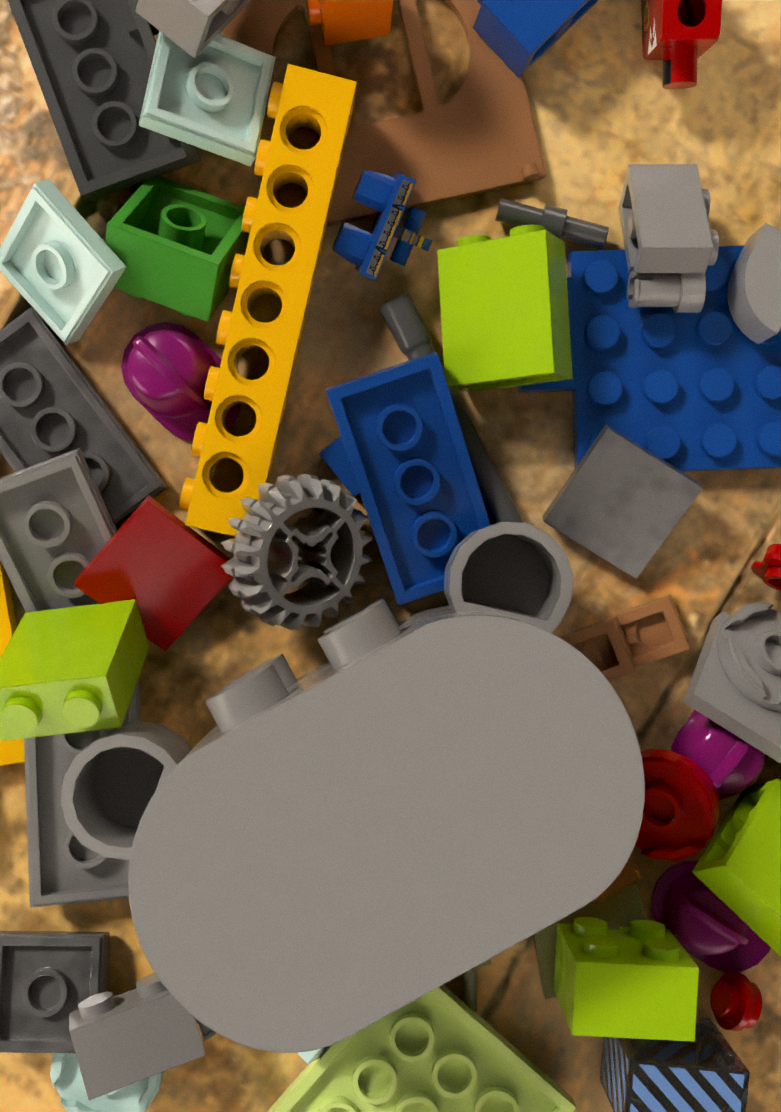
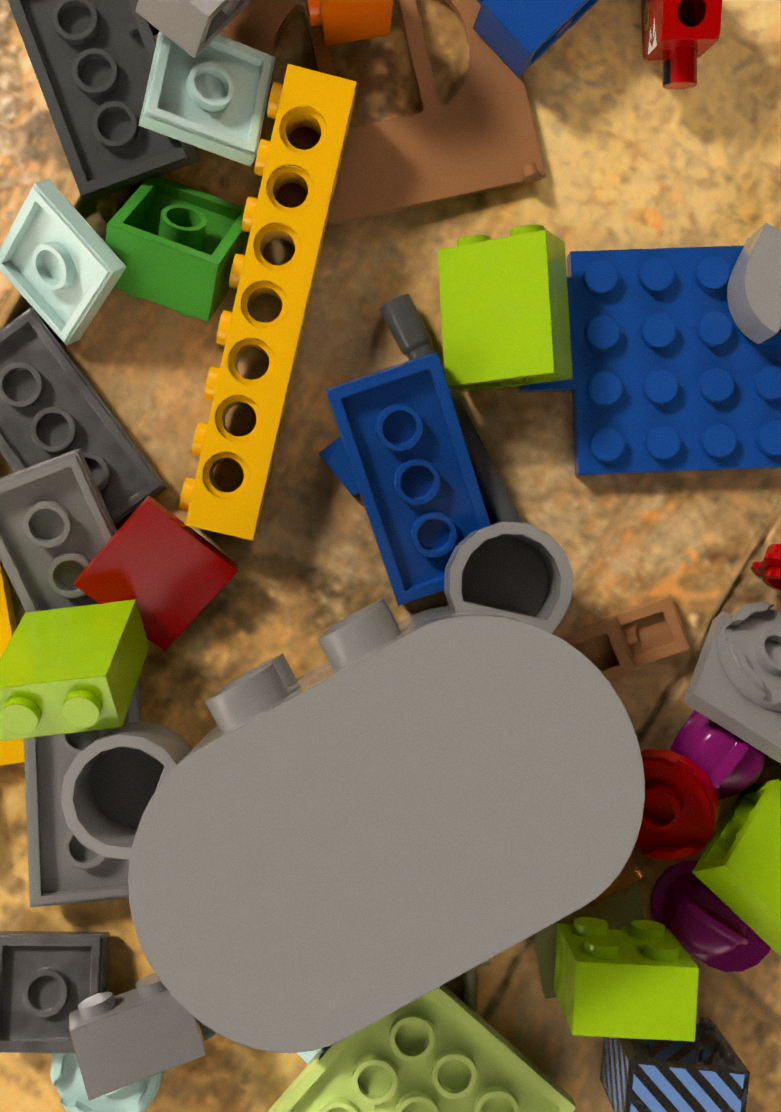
magenta piece [121,322,241,441] -> none
light grey gear [221,474,374,630] -> none
blue hips [332,170,432,280] -> none
dark grey bar [495,198,609,249] -> none
flat silver tile [542,424,703,579] -> none
light grey hinge [619,164,719,313] -> none
red plate [710,971,762,1032] -> none

